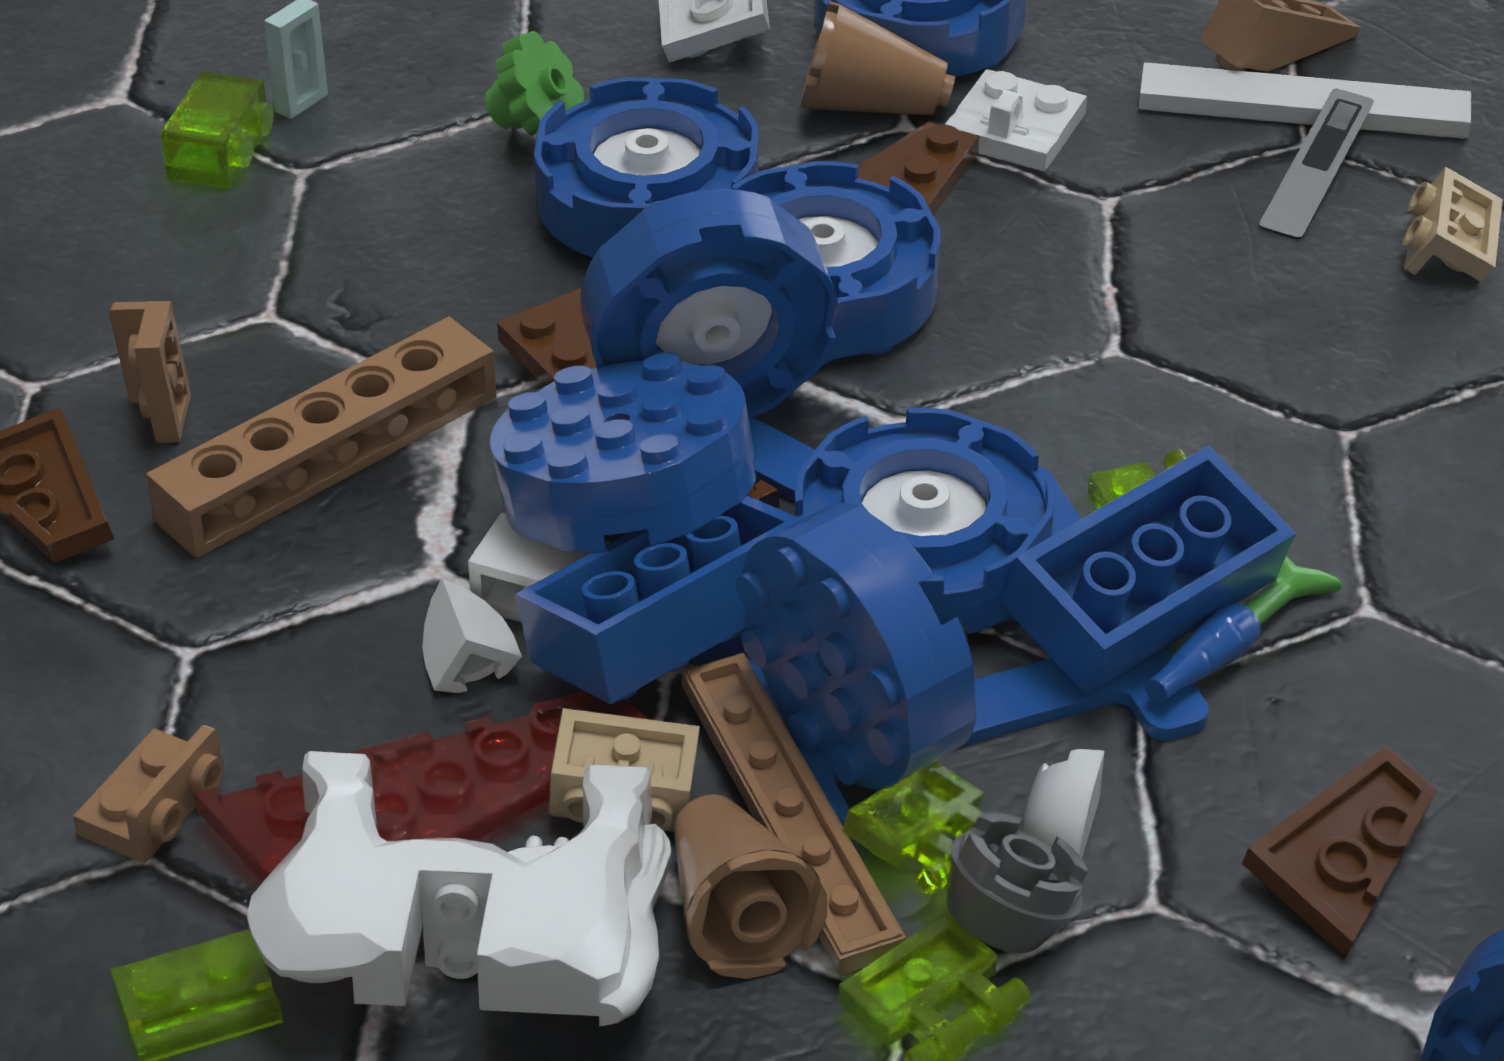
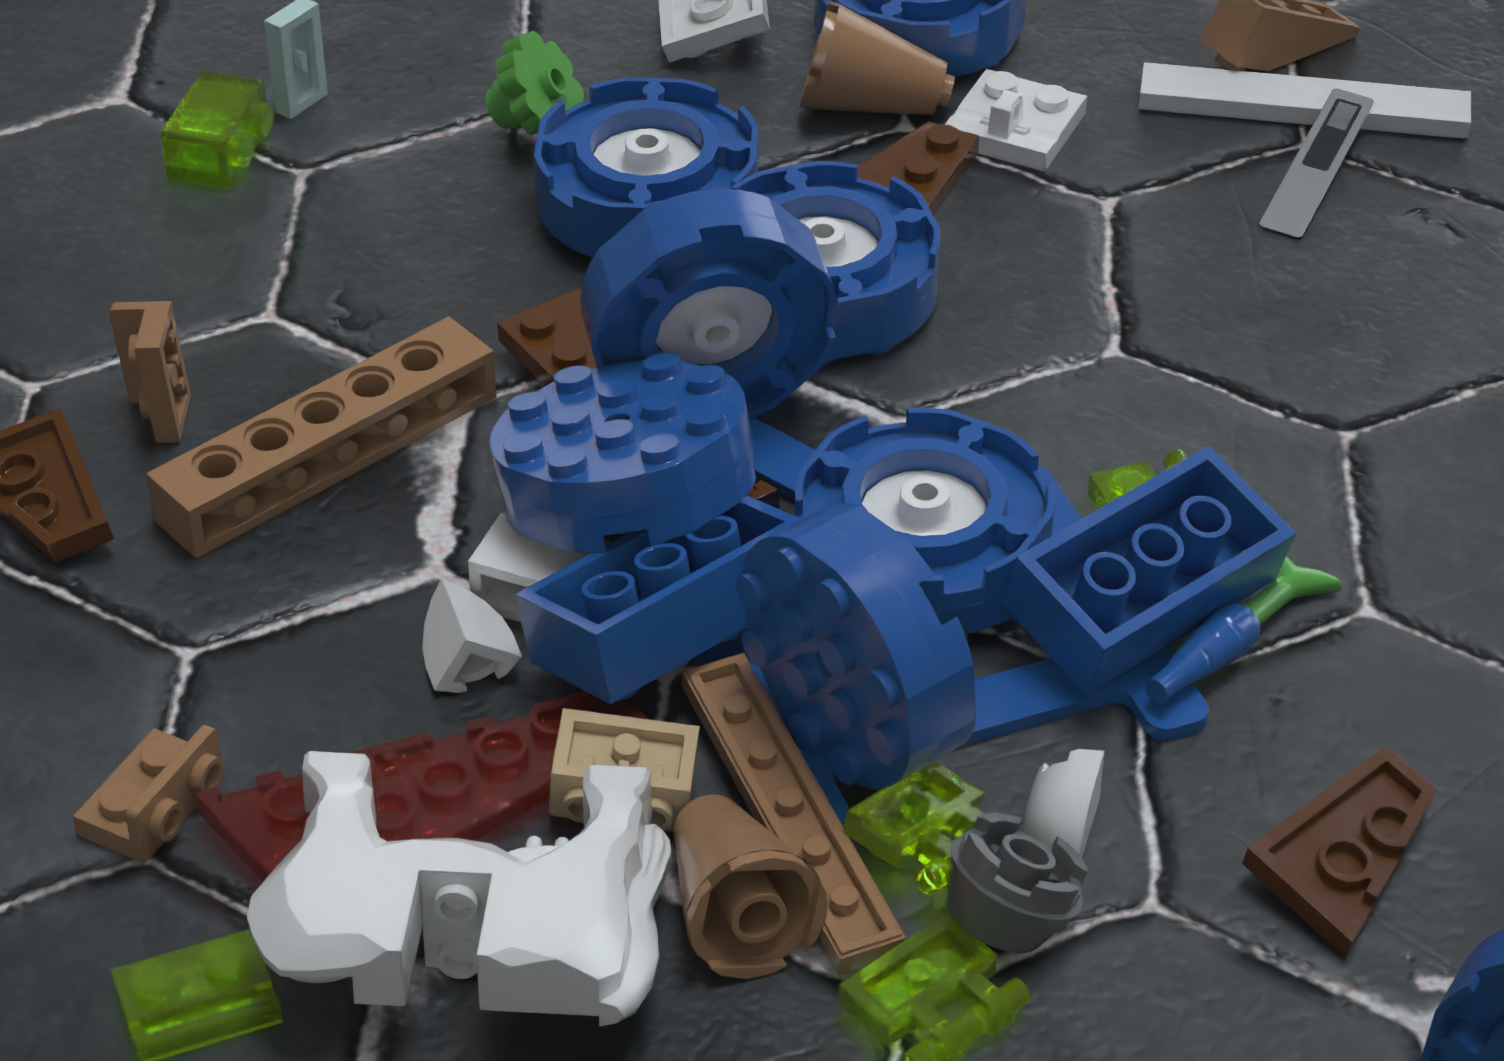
tan bracket [1403,167,1503,282] -> none

